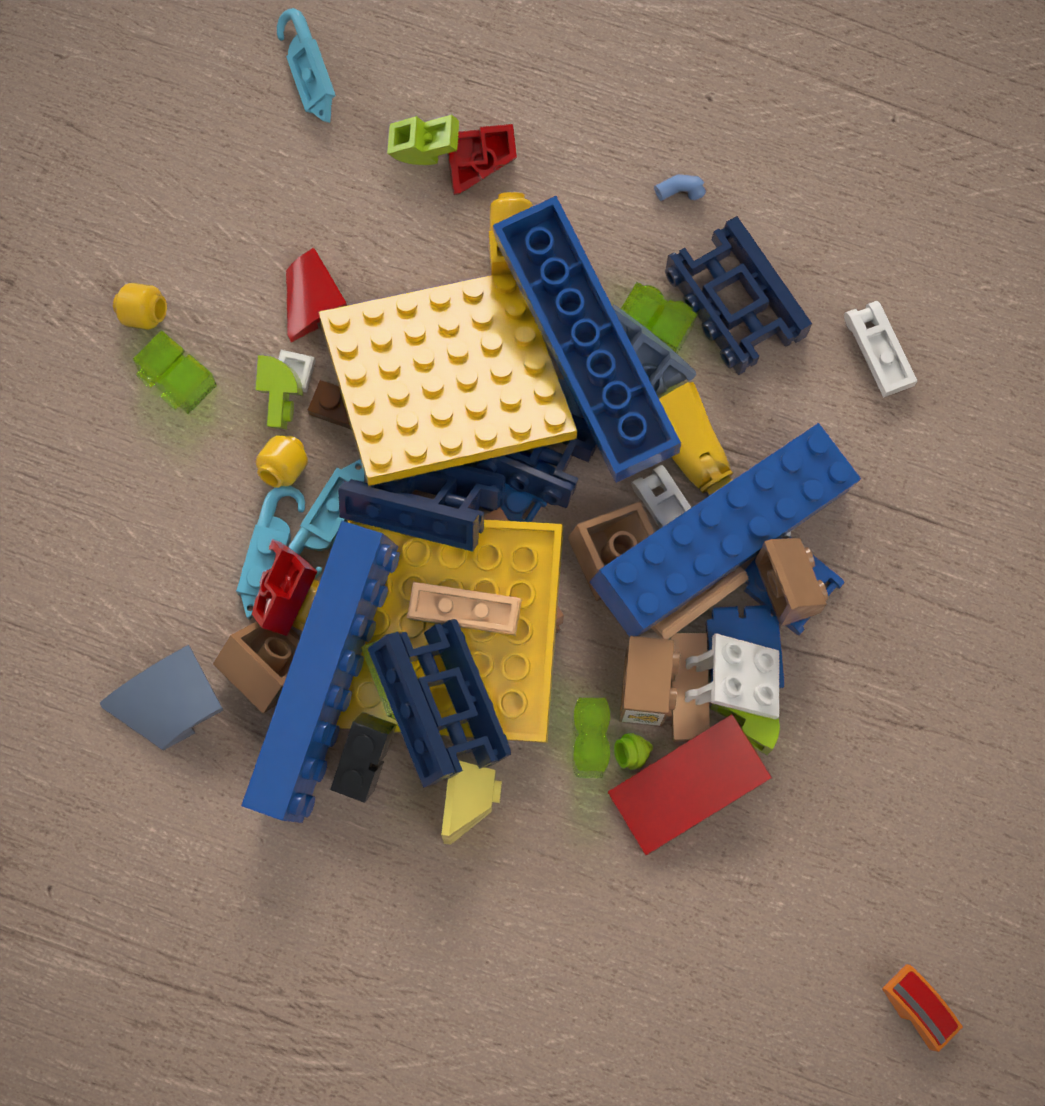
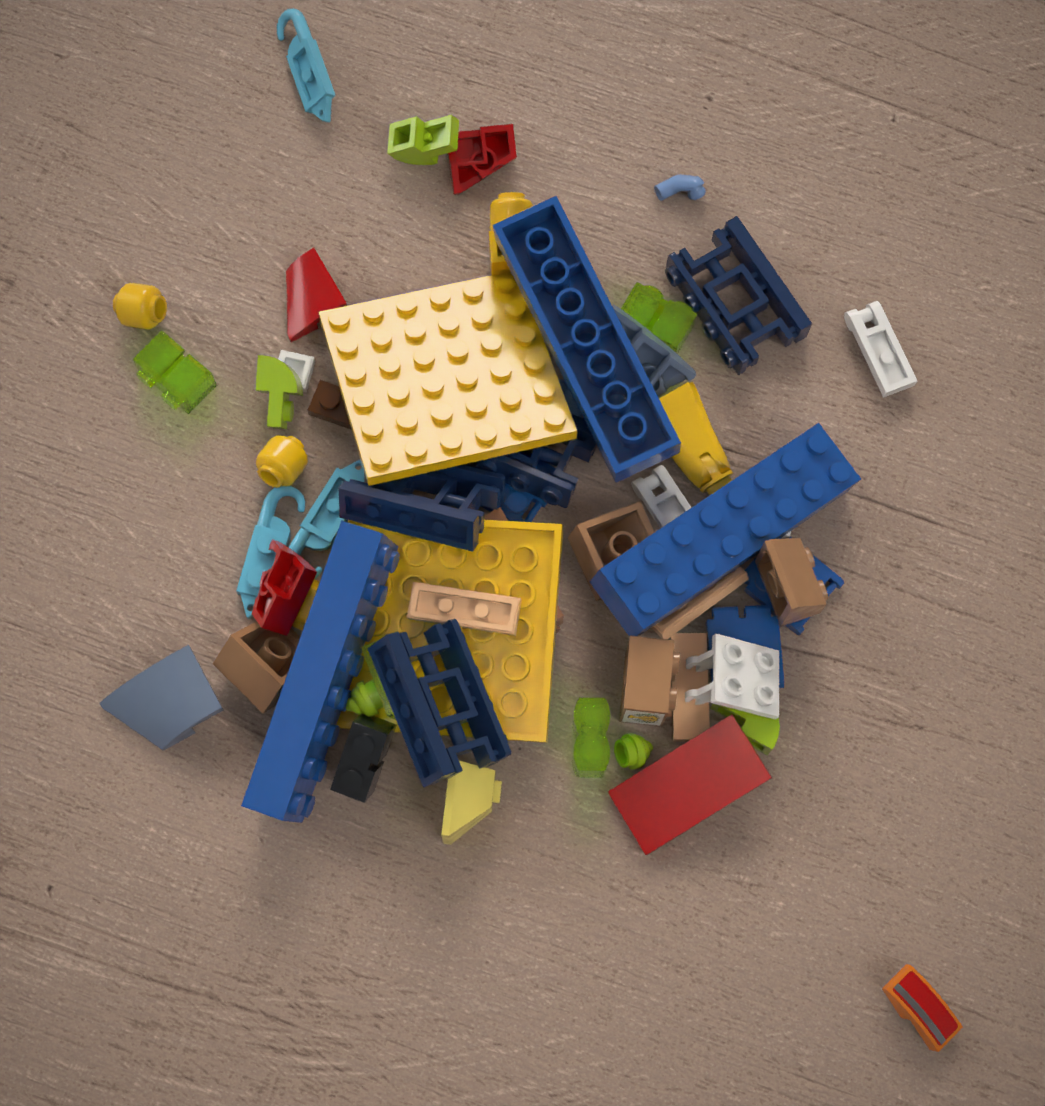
none -> lime plate [346,680,385,717]

